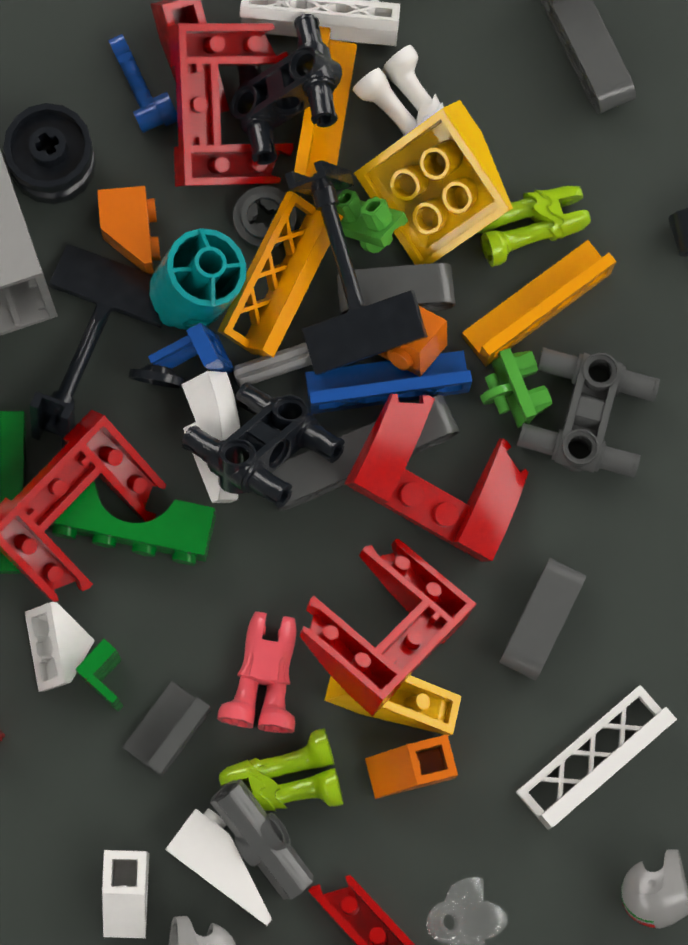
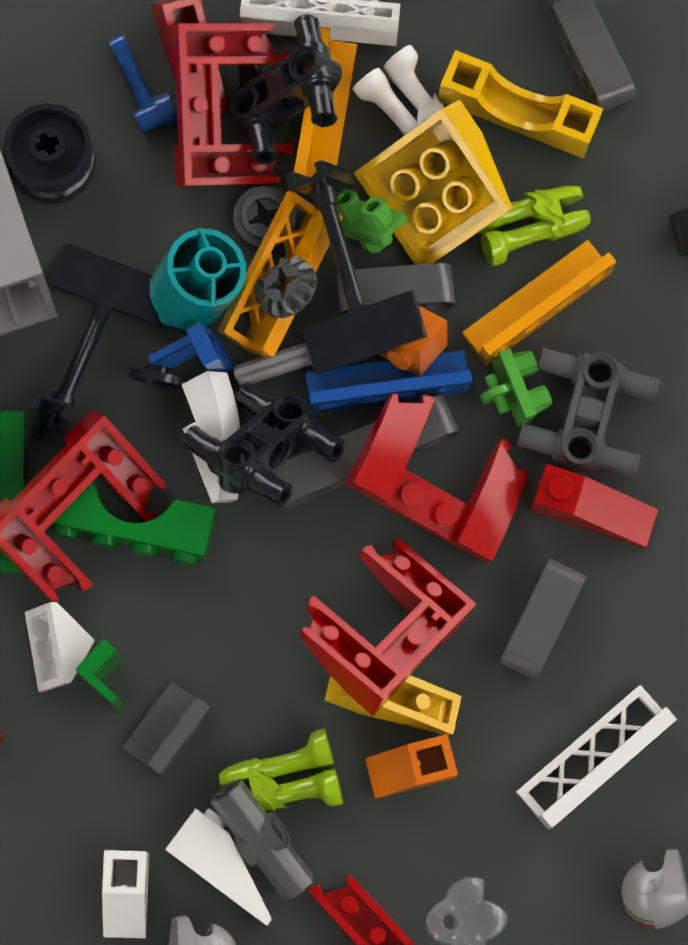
orange slope [97,186,161,274] -> none
coral piece [217,611,297,733] -> none
none -> dark grey gear [256,256,317,318]
none -> yellow arch [438,50,603,159]
none -> slope [530,464,658,549]

